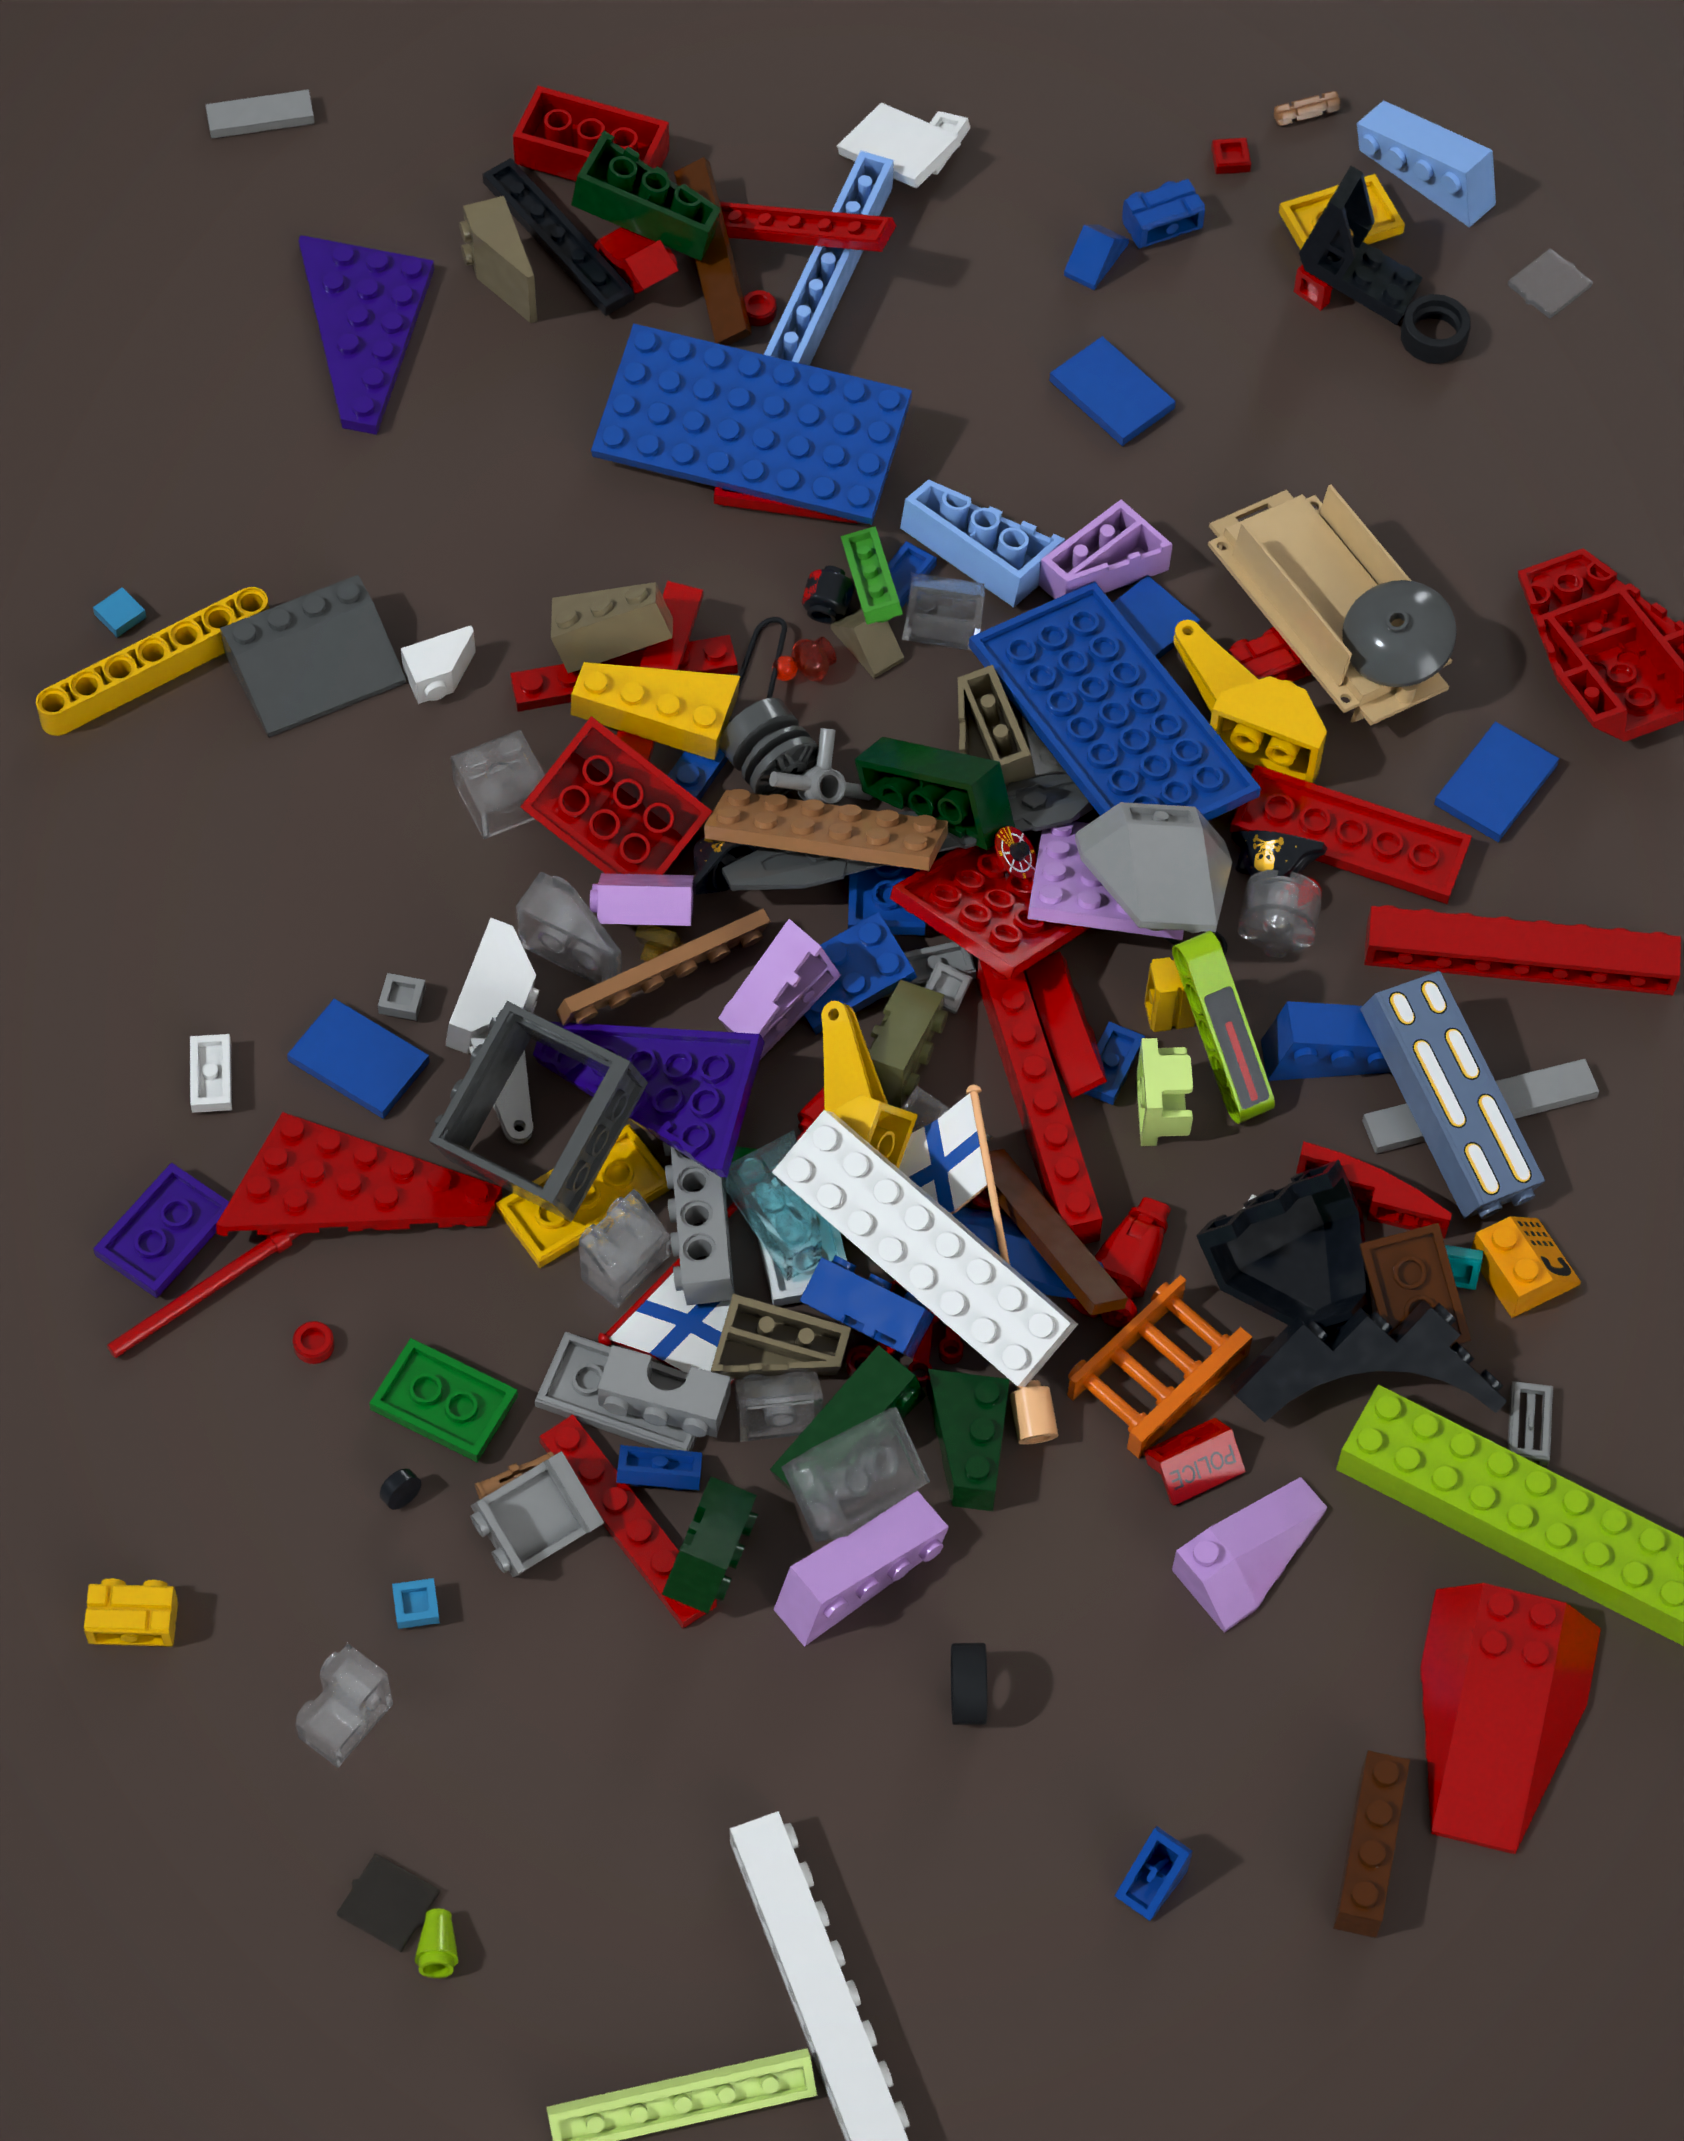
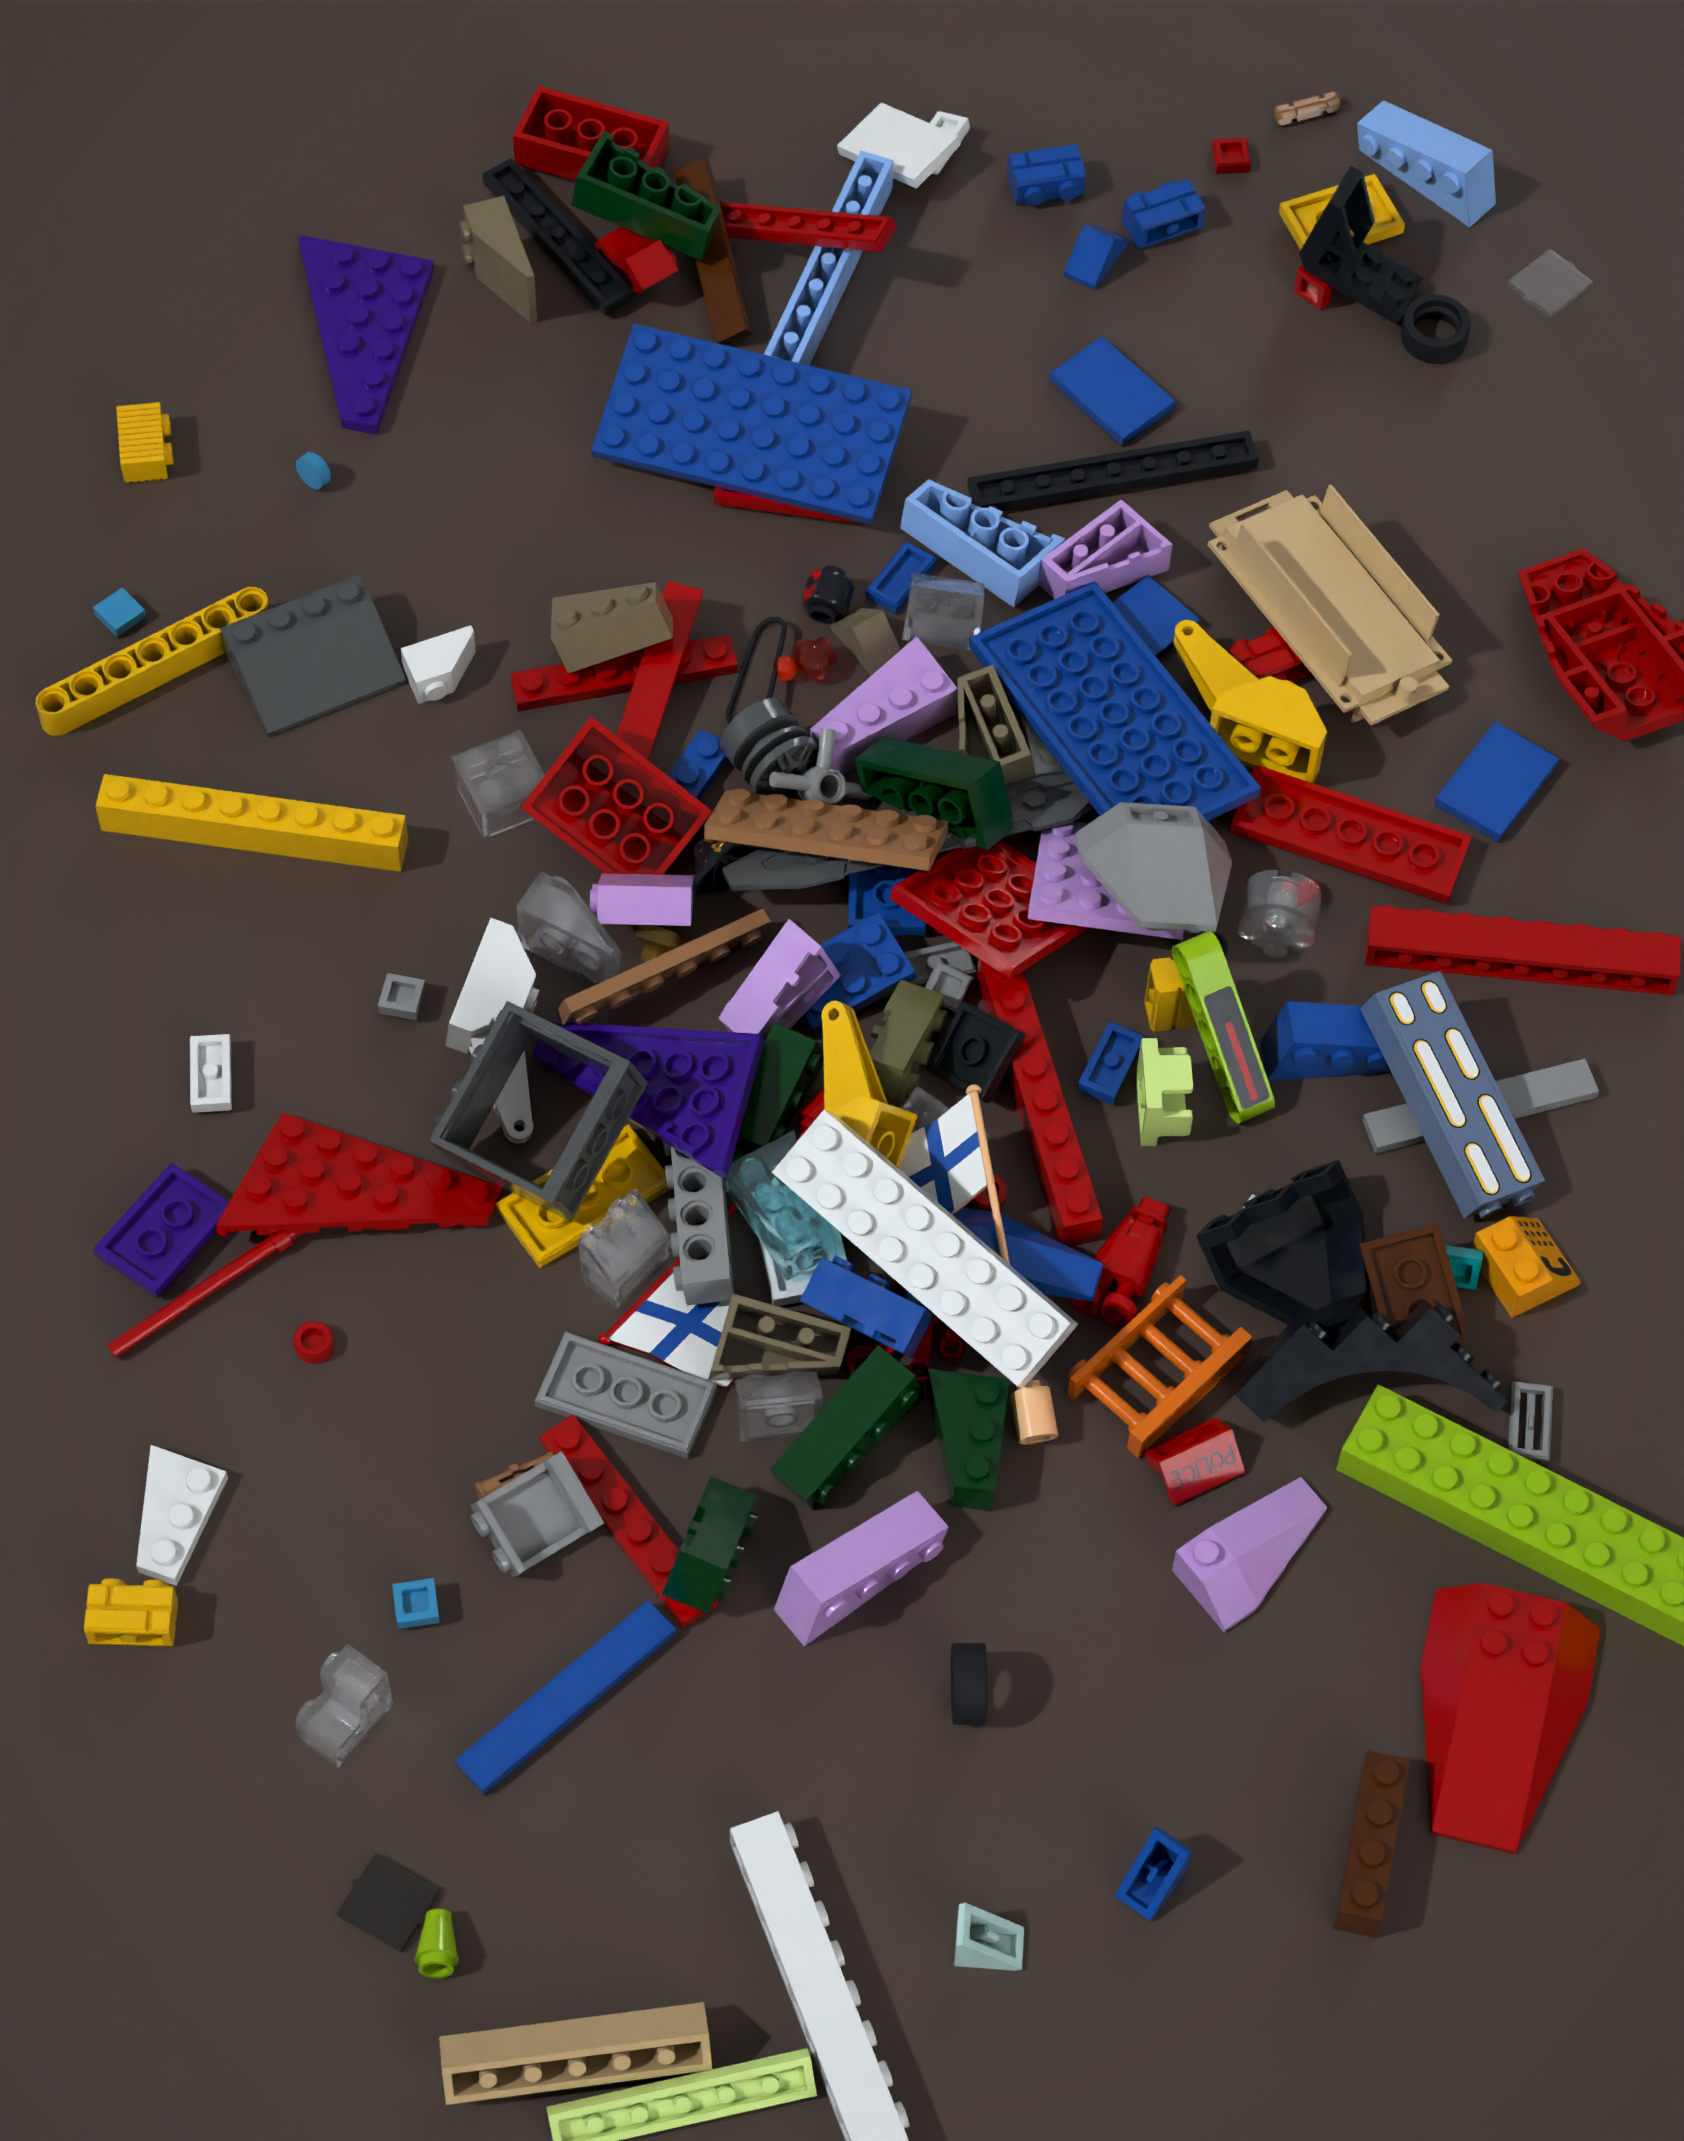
light grey tile [205,89,315,139] -> none
blue tile [287,998,430,1119] -> none
green plate [369,1338,518,1463] -> none
black tile [379,1469,422,1510] -> none
yellow wedge [571,662,740,760] -> none
light grey arch [597,1345,731,1437] -> none
blue plate [616,1445,702,1490] -> none
red tile [743,290,777,326] -> none
clear slope [782,1407,930,1542] -> none
bright green plate [840,526,903,625] -> none
reddish brown tile [986,1149,1128,1315] -> none
red piece [995,826,1037,880] -> none
red slope [1026,951,1107,1099] -> none
black hat [1232,830,1328,889] -> none
red slope [1296,1141,1452,1239] -> none
dark grey dish [1342,580,1457,687] -> none
none -> yellow brick [95,774,408,872]
none -> yellow brick [116,402,174,484]
none -> white wing [136,1445,228,1586]
none -> dark azure tile [295,452,331,490]
none -> tan brick [439,2002,712,2105]
none -> blue tile [455,1600,676,1795]
none -> dark green wedge [737,1022,824,1156]
none -> lavender wedge [810,636,958,774]
none -> black tile [925,1001,1026,1104]
none -> light aqua slope [954,1902,1024,1971]
none -> black plate [967,430,1259,511]
none -> blue brick [1007,144,1086,206]

